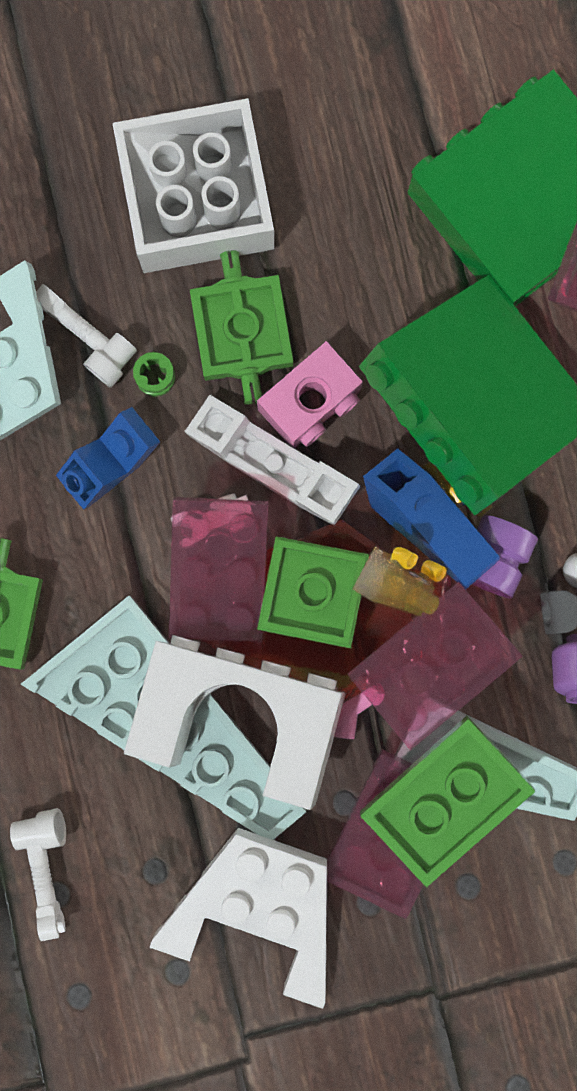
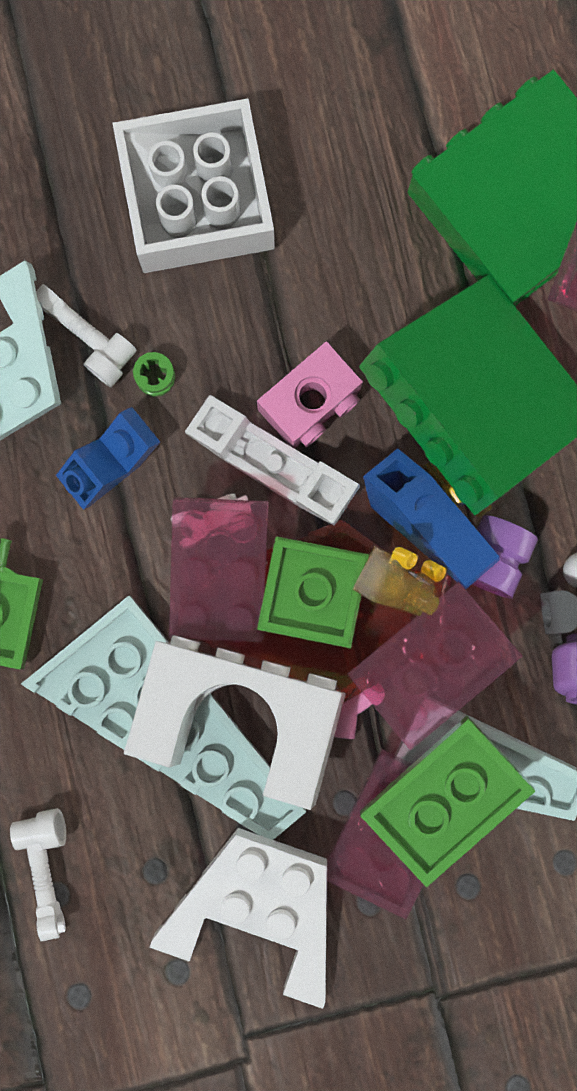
bright green plate [190,250,293,404] -> none

